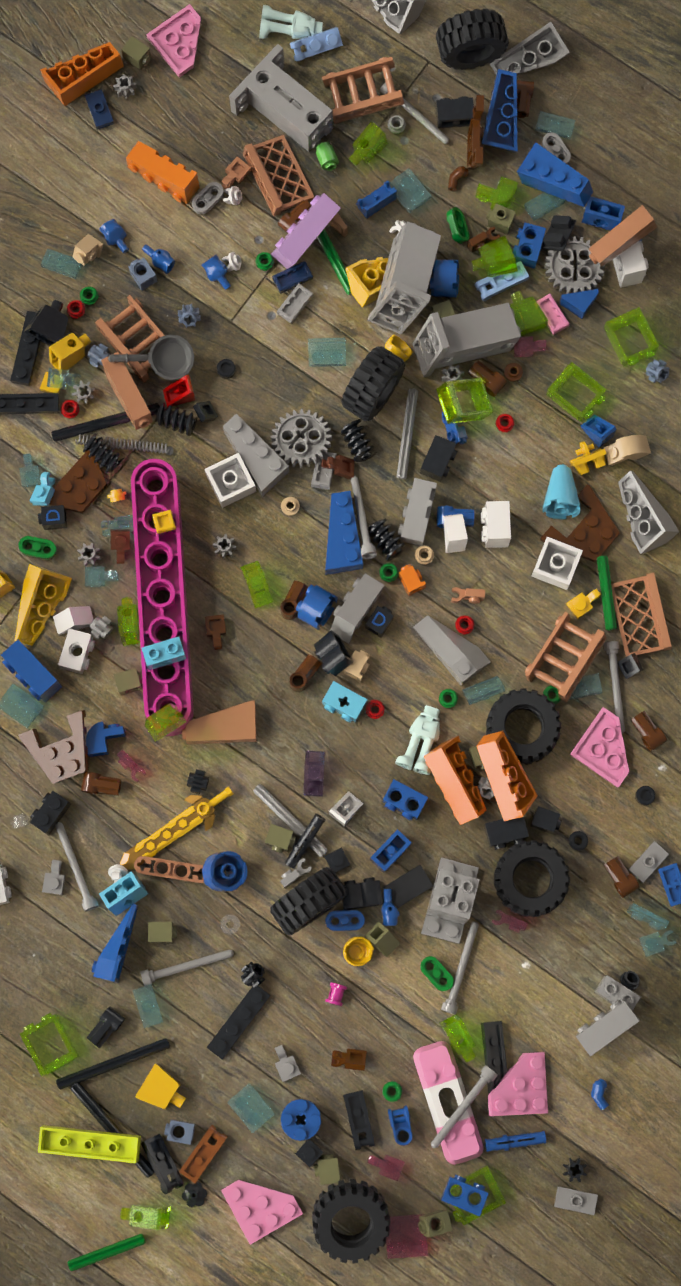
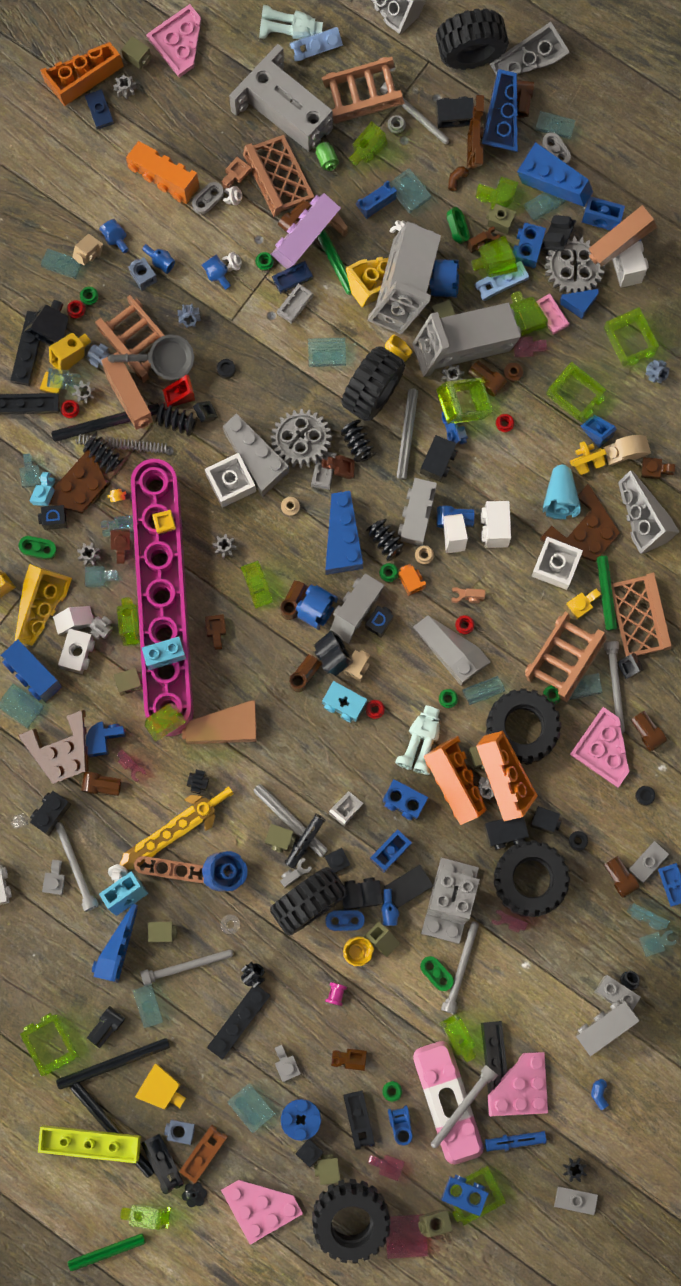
clear purple slope [303,751,325,797] -> none
light grey piece [351,476,377,559] -> none
none -> reddish brown plate [641,457,675,479]

